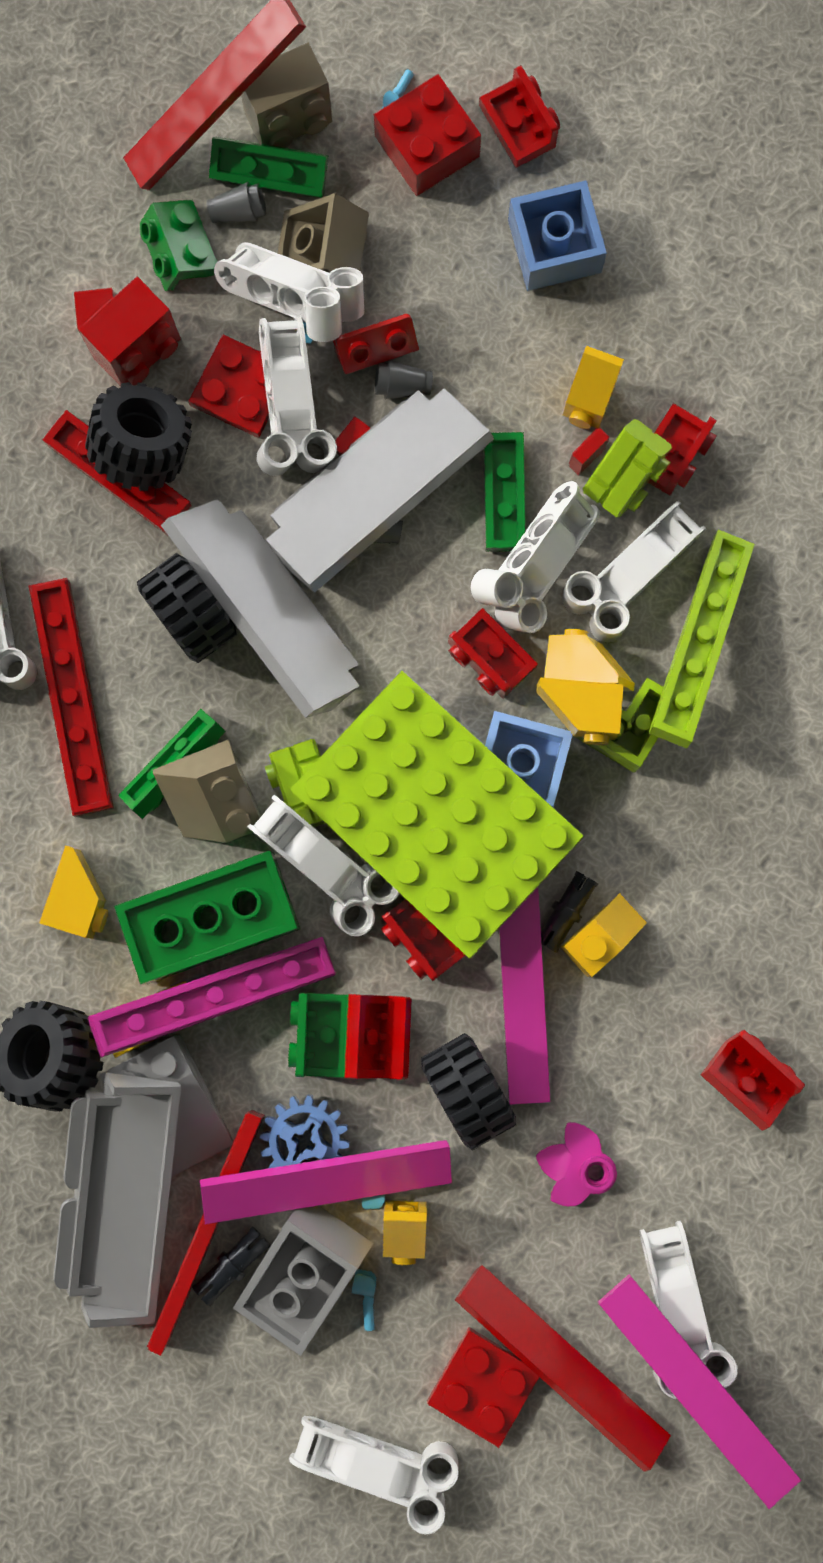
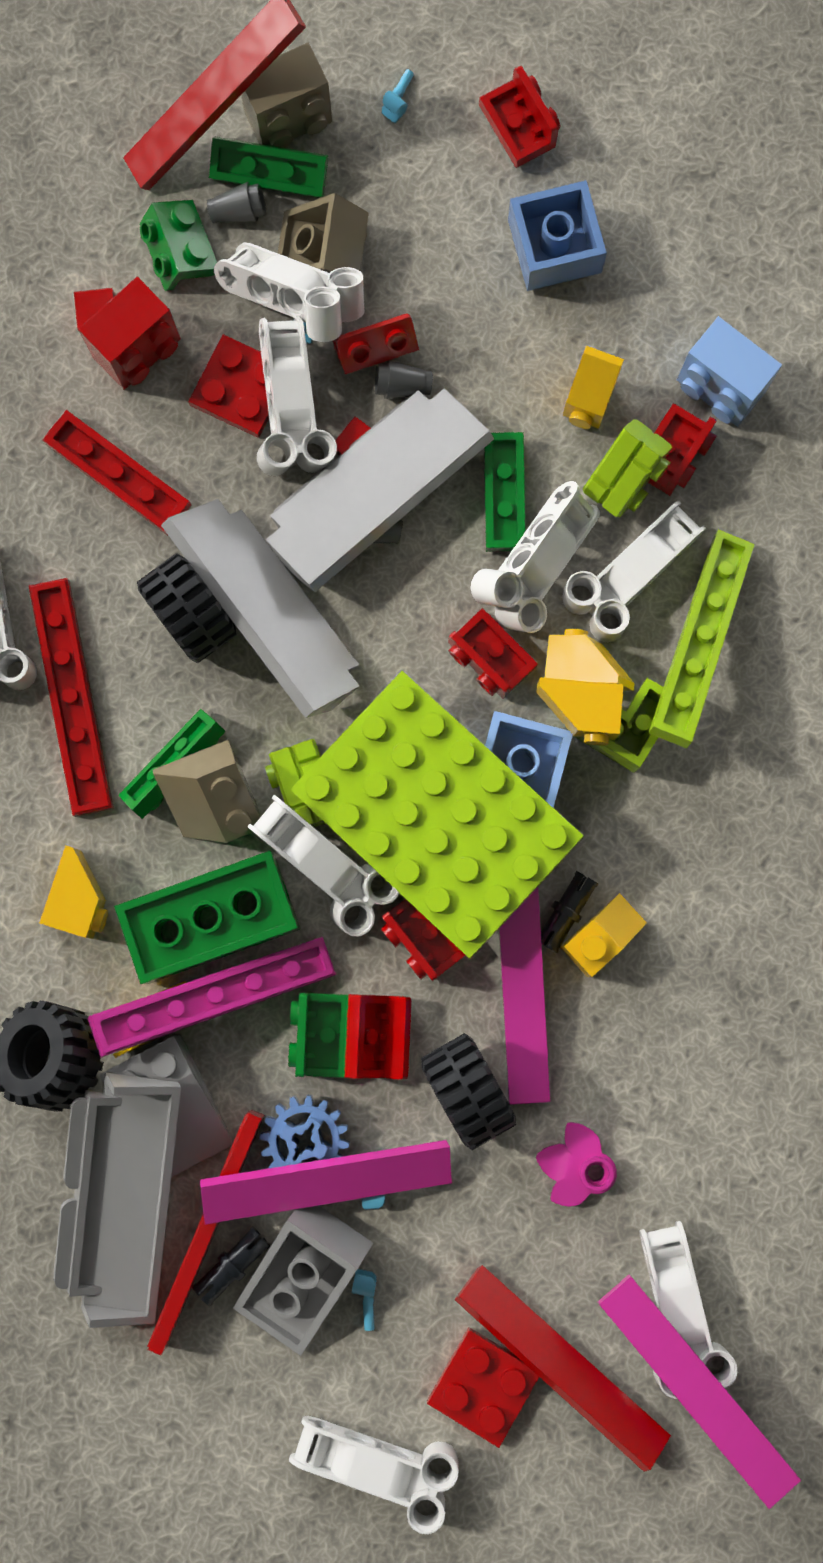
black tyre [85,382,192,491] -> none
red brick [374,74,481,197] -> none
yellow slope [383,1200,427,1265] -> none
red tile [569,428,610,475] -> none
red bracket [701,1030,805,1131] -> none
none -> light blue brick [677,316,782,427]

